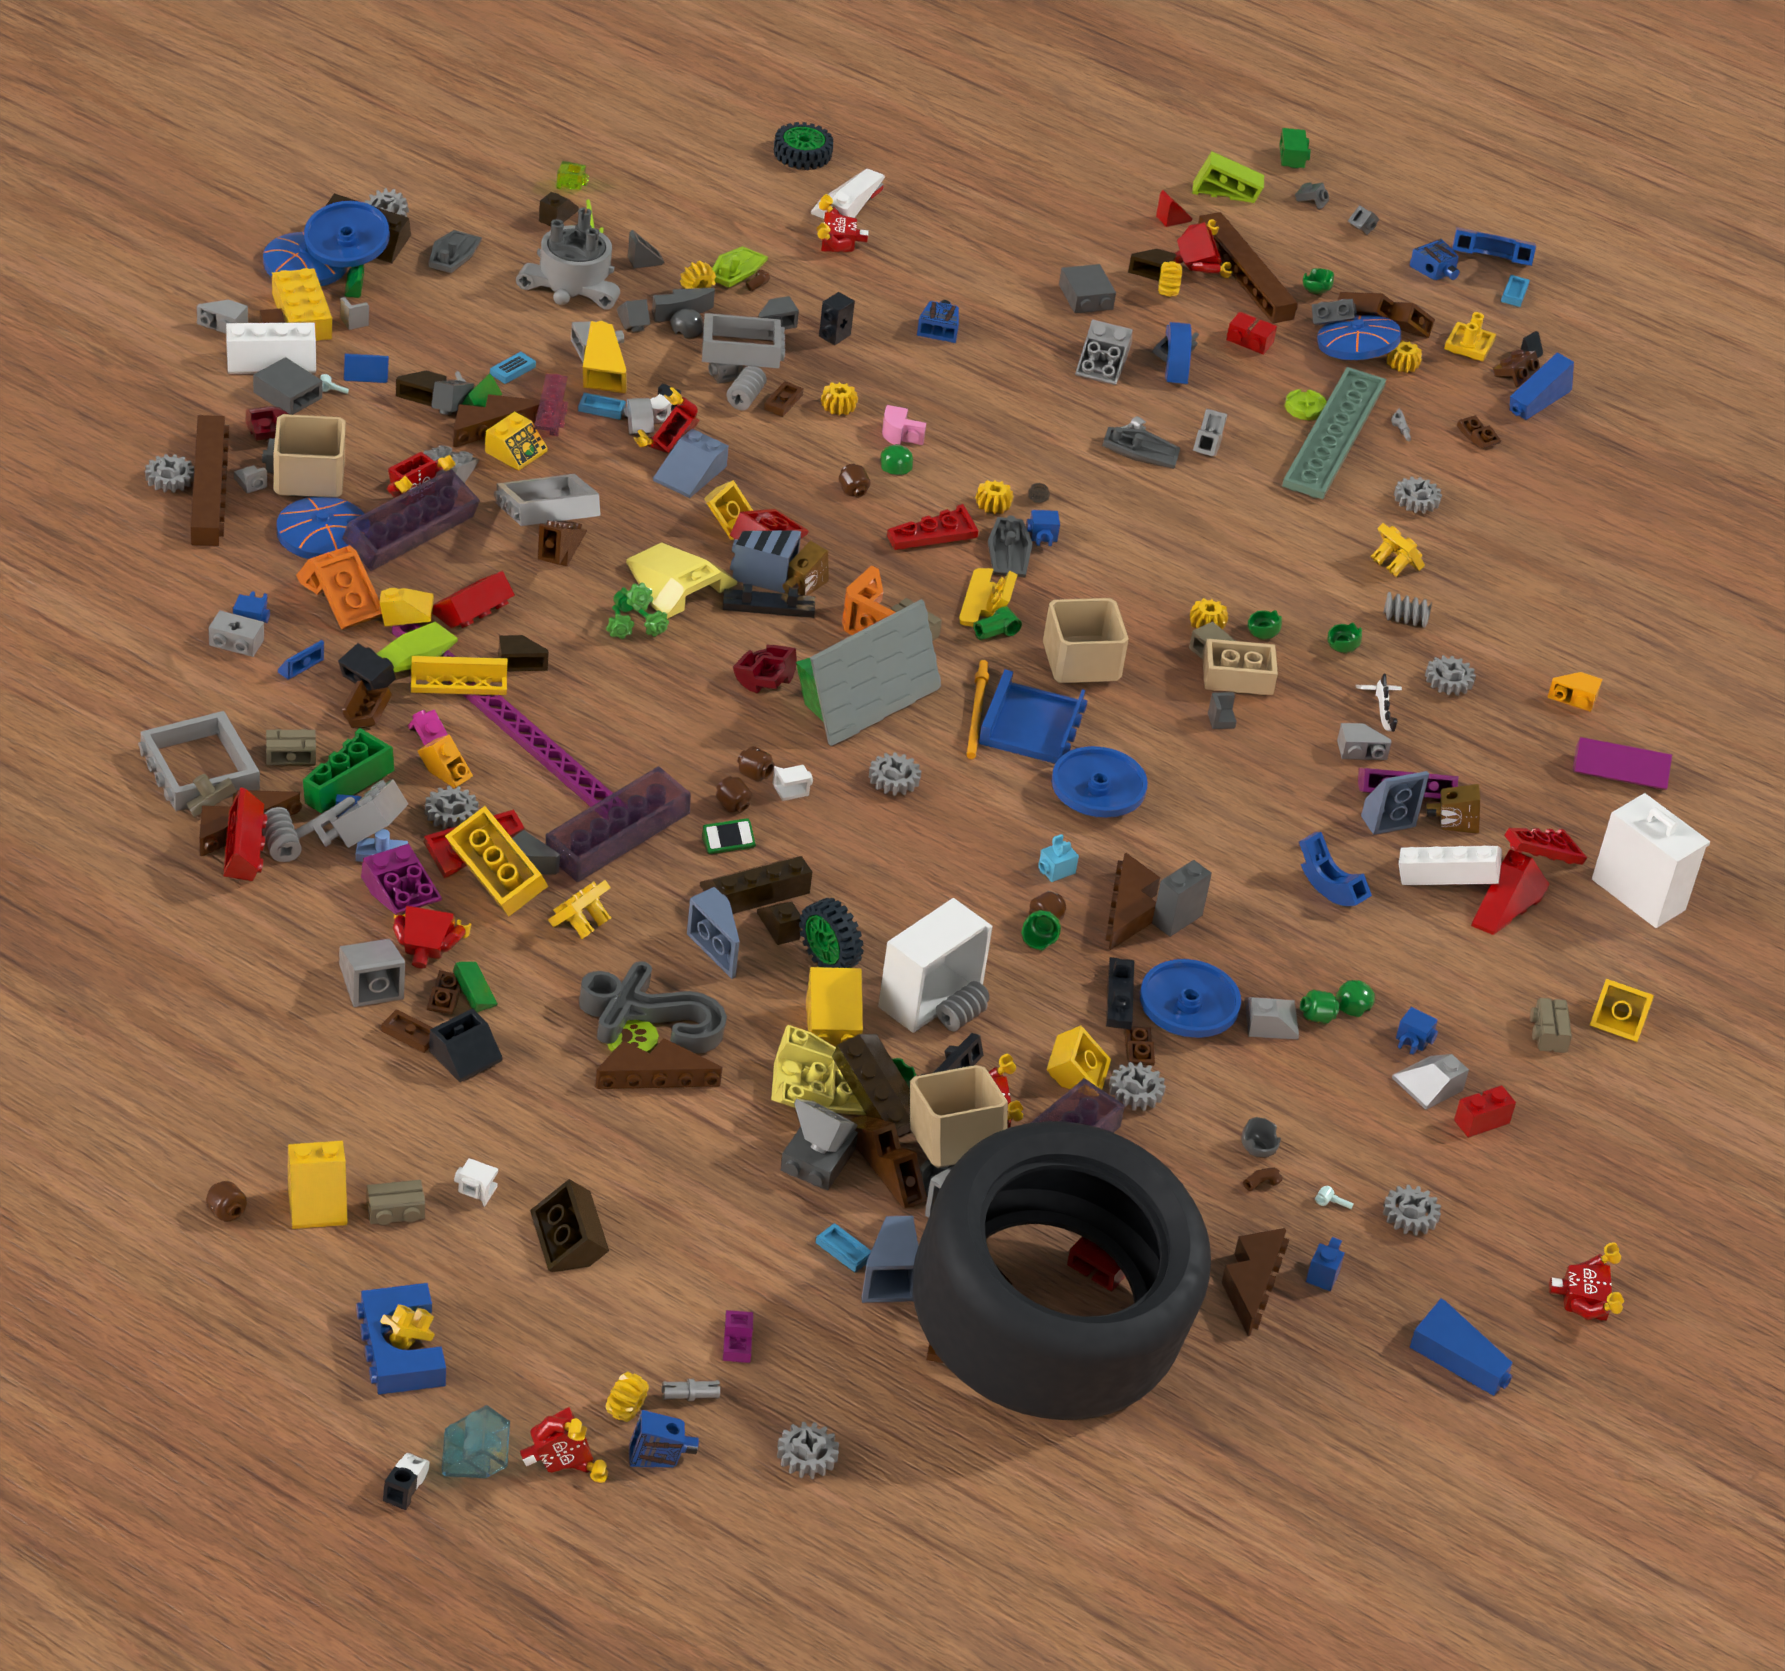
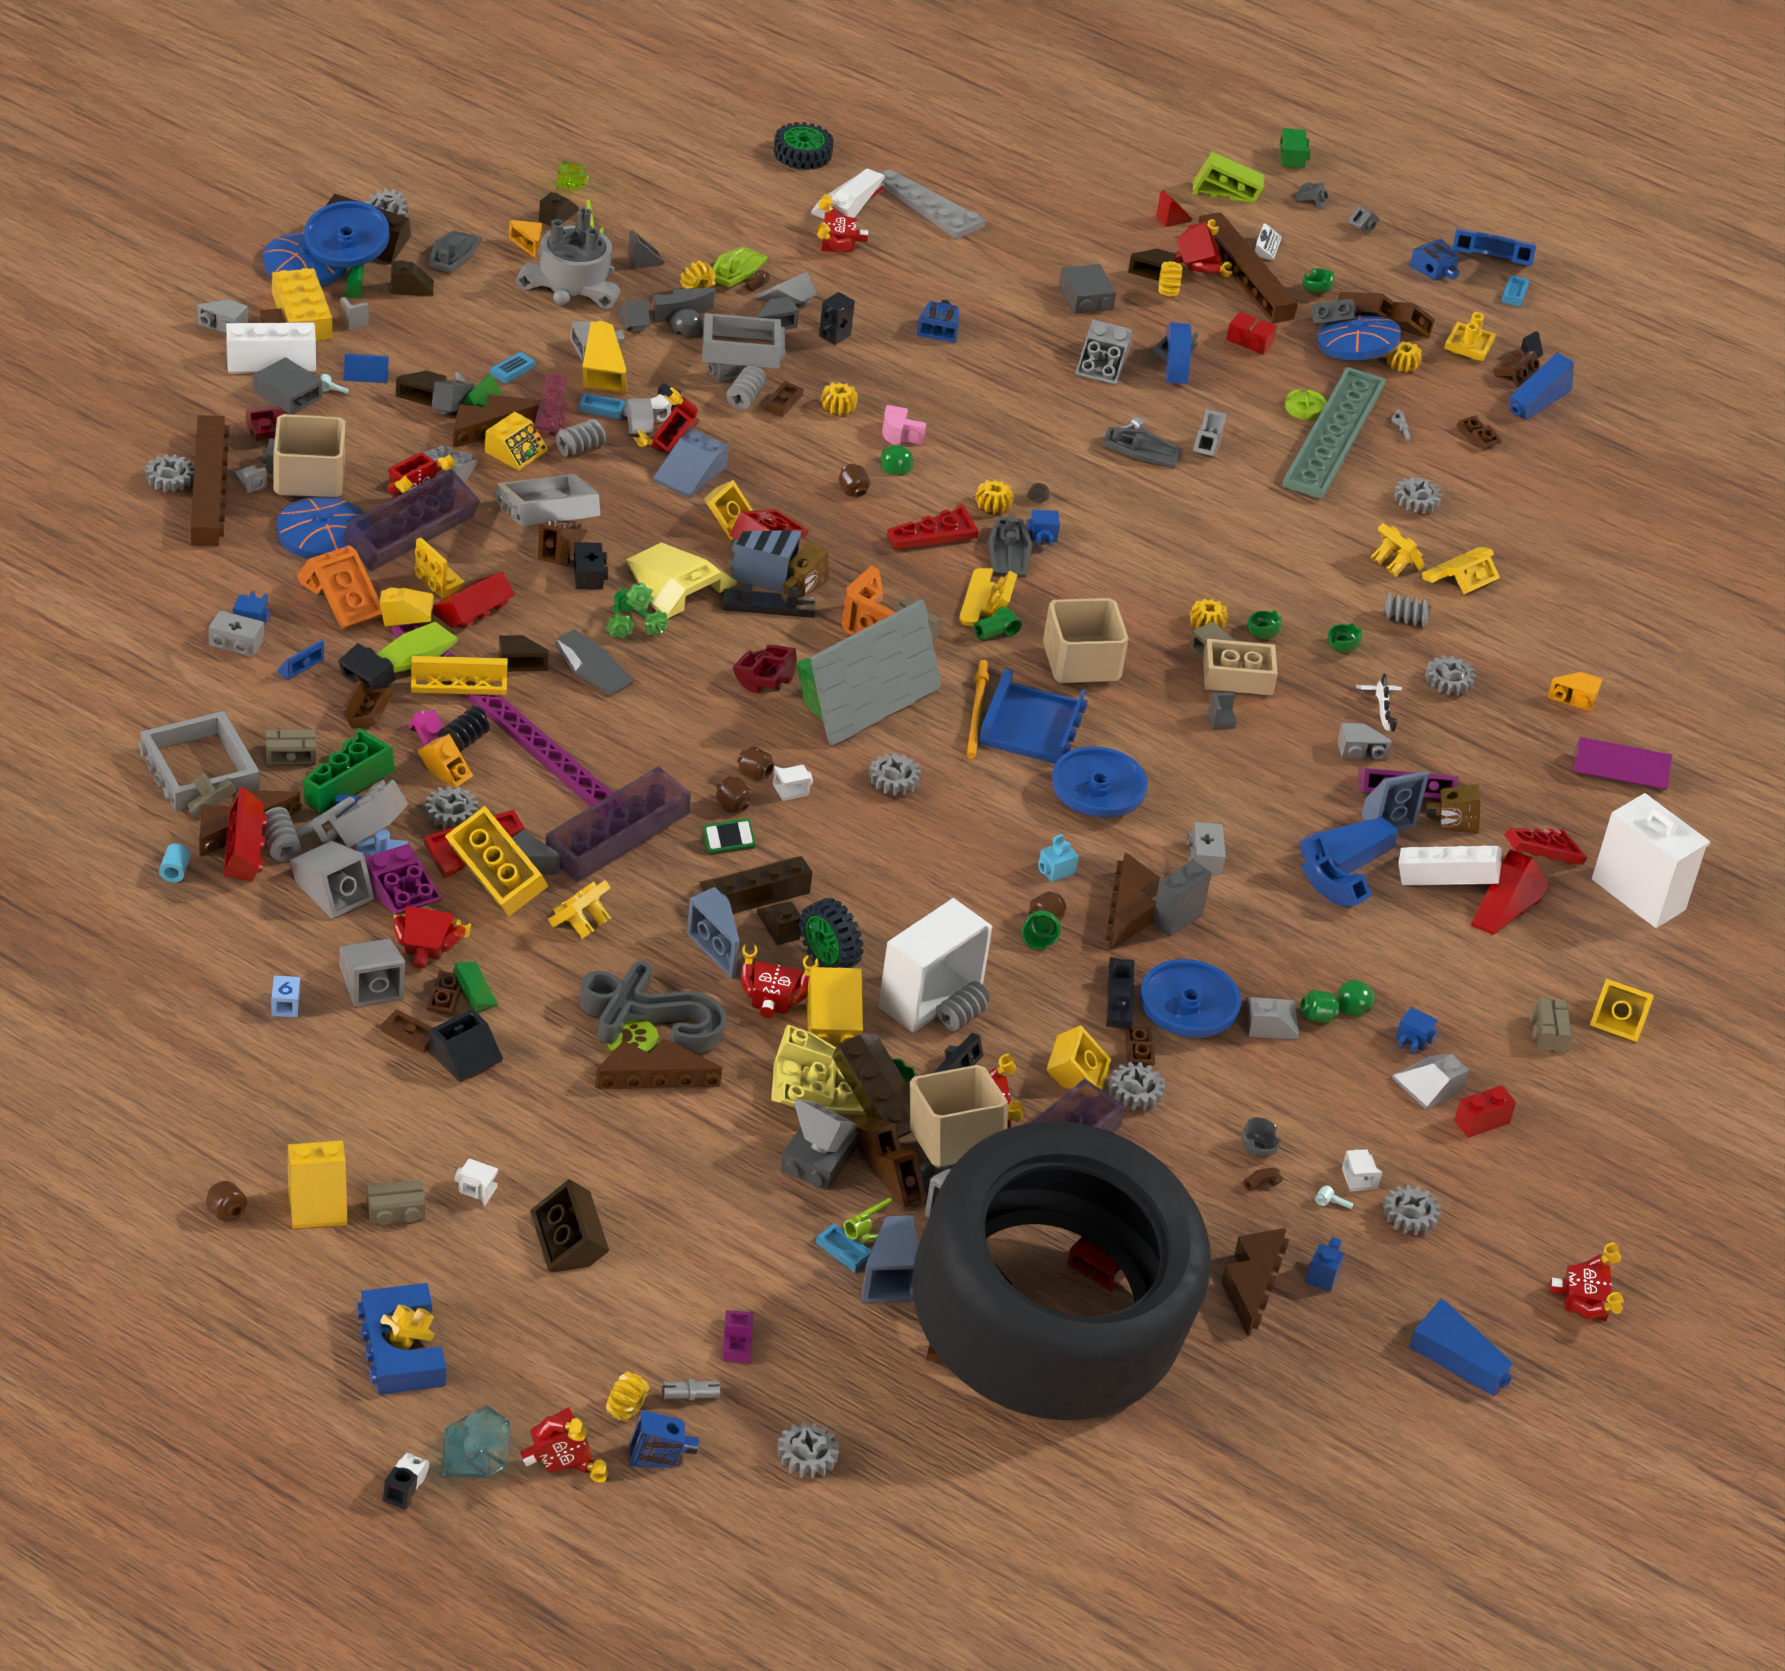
none -> medium azure brick [159,843,191,882]
none -> light blue brick [271,976,300,1017]
none -> light grey slope [290,841,375,918]
none -> dark brown slope [391,260,434,296]
none -> yellow bracket [414,537,465,599]
none -> black piece [438,705,490,753]
none -> light orange slope [509,220,542,258]
none -> dark grey piece [555,629,634,696]
none -> light grey piece [556,419,606,457]
none -> black brick [573,542,608,589]
none -> red torso [741,944,819,1018]
none -> light grey slope [754,272,817,307]
none -> lime plant [844,1198,892,1243]
none -> light grey wing [881,169,986,239]
none -> light grey brick [1187,822,1226,875]
none -> slope [1255,223,1282,261]
none -> blue slope [1301,817,1399,874]
none -> white window [1342,1149,1383,1192]
none -> yellow plate [1422,547,1500,594]

